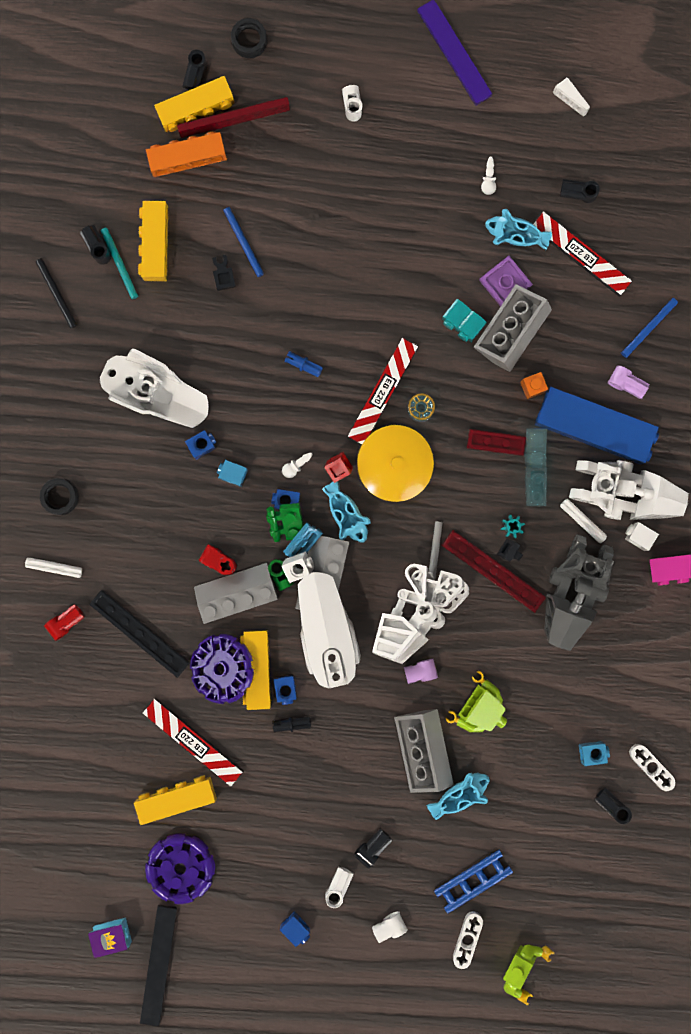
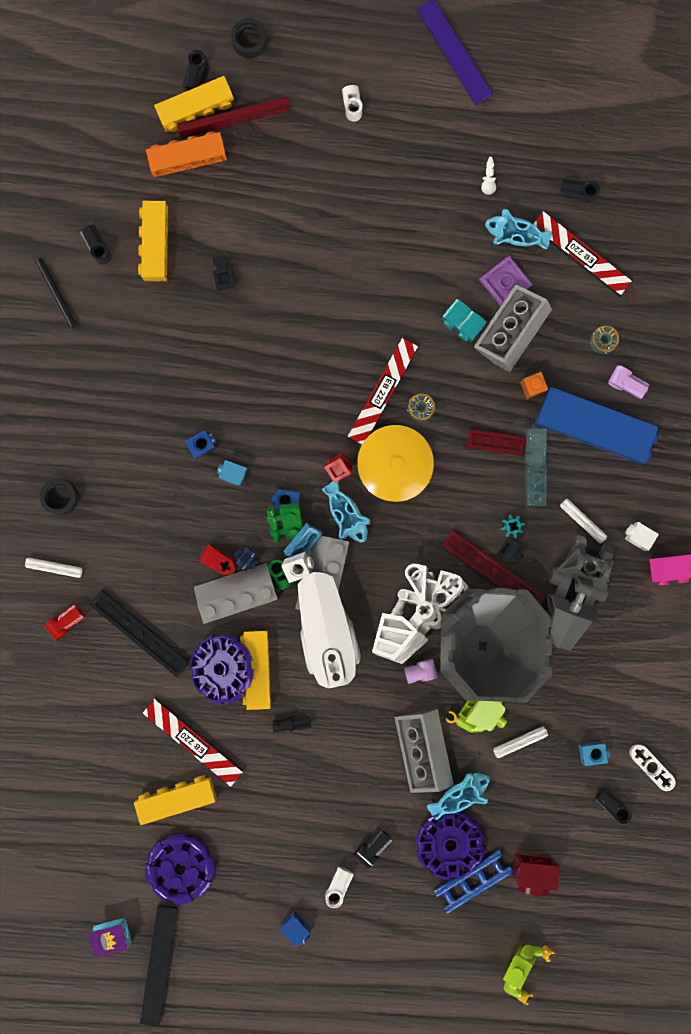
white piece [100,349,209,428] -> none
teal bar [101,228,138,299] -> none
blue bar [223,207,264,277] -> none
blue brick [274,675,297,705] -> none
white bar [282,452,313,478] -> none
blue axle [285,351,323,377] -> none
white piece [372,911,408,943] -> none
light grey bar [429,521,443,579] -> none
white beam [453,911,483,969] -> none
white slope [553,78,590,117] -> none
white piece [569,460,689,520] -> none
blue bar [621,298,678,358] -> none
none -> dark blue gear [234,547,258,571]
none -> dark purple plate [416,811,485,880]
none -> dark grey windscreen [440,588,552,702]
none -> white axle [493,726,548,758]
none -> dark red piece [512,854,560,896]
none -> clear light blue wheel [590,326,619,354]

